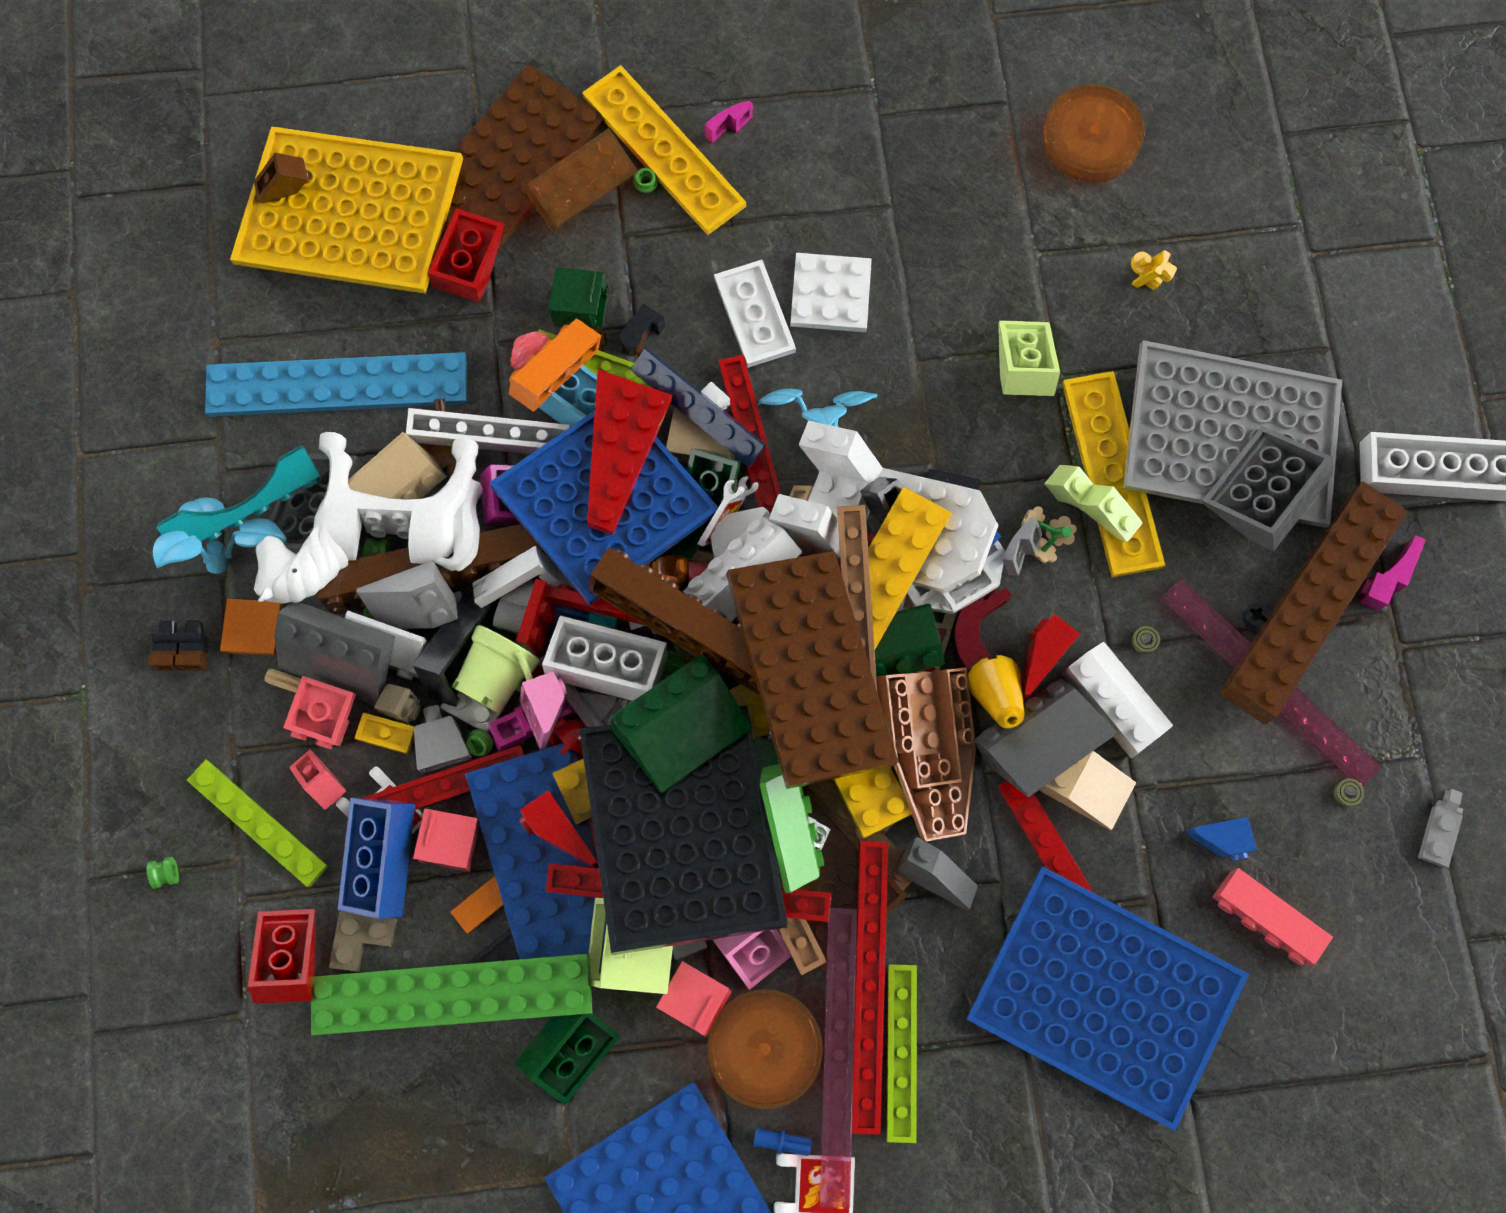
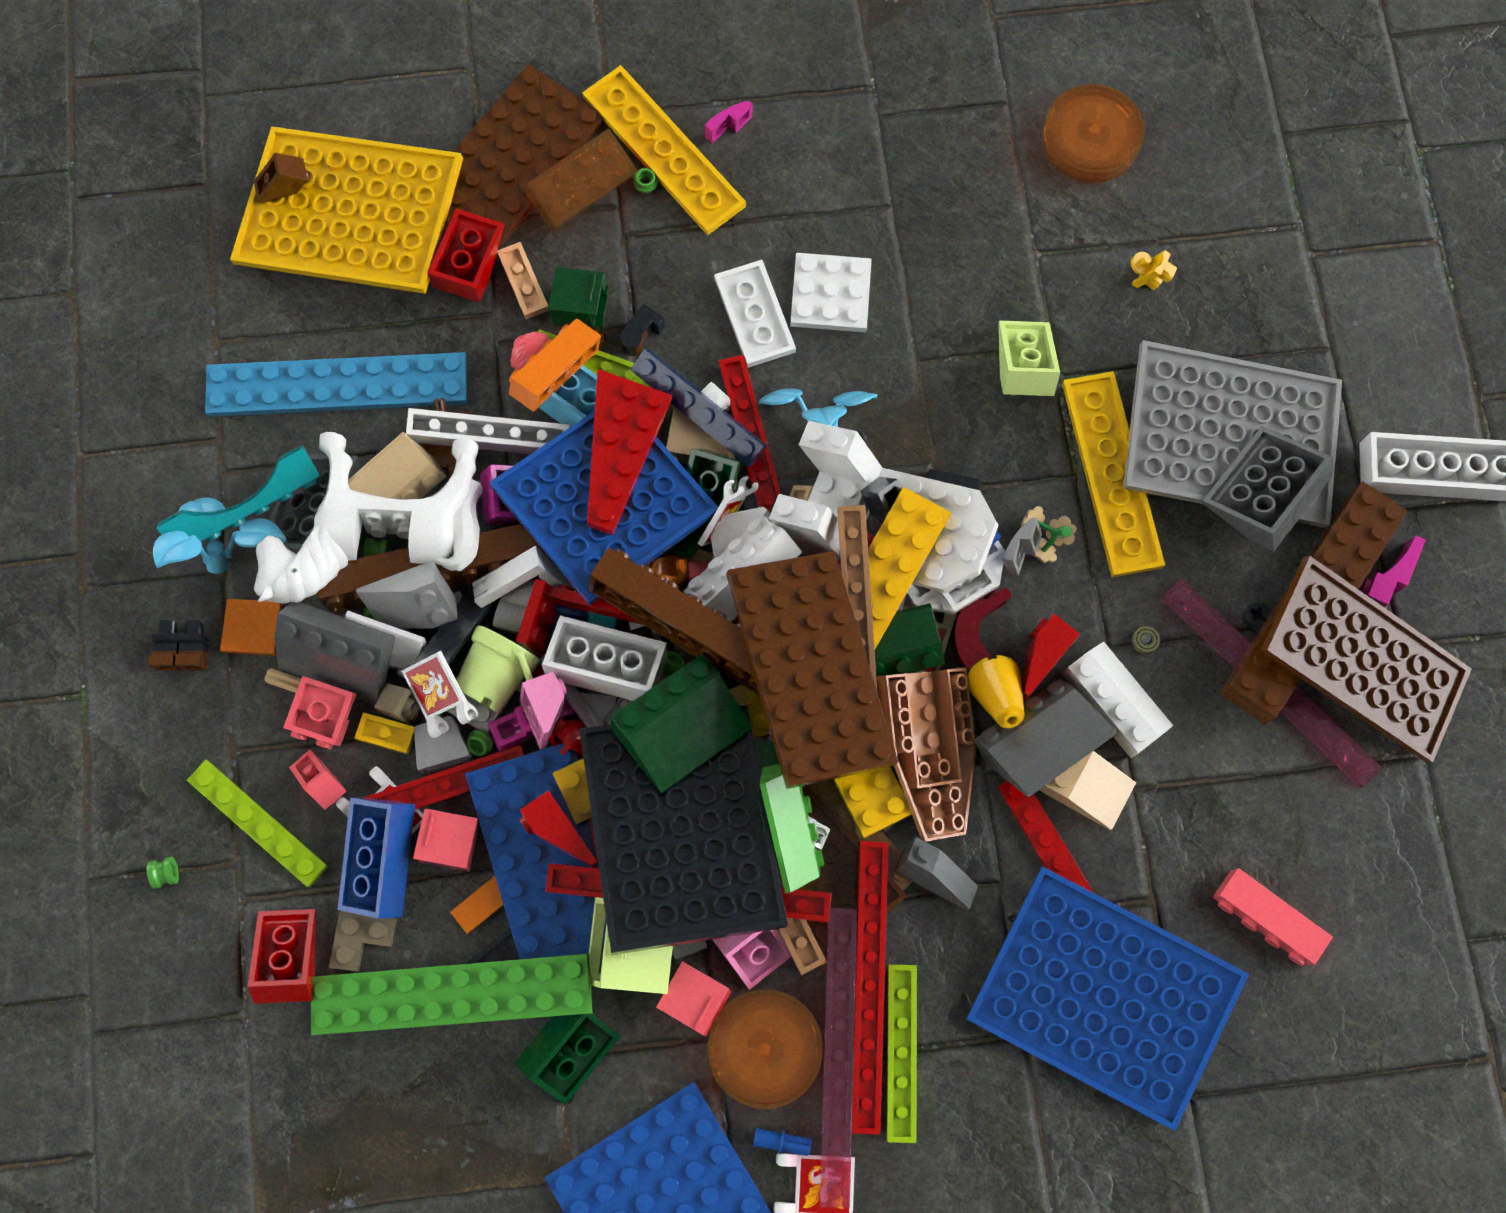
yellowish green arch [1045,465,1143,542] -> none
blue slope [1187,817,1257,861] -> none
olive tile [1334,778,1364,807] -> none
light grey hinge [1418,789,1463,868] -> none
none -> flag [401,651,478,738]
none -> light nougat plate [497,242,548,319]
none -> plate [1261,556,1472,763]

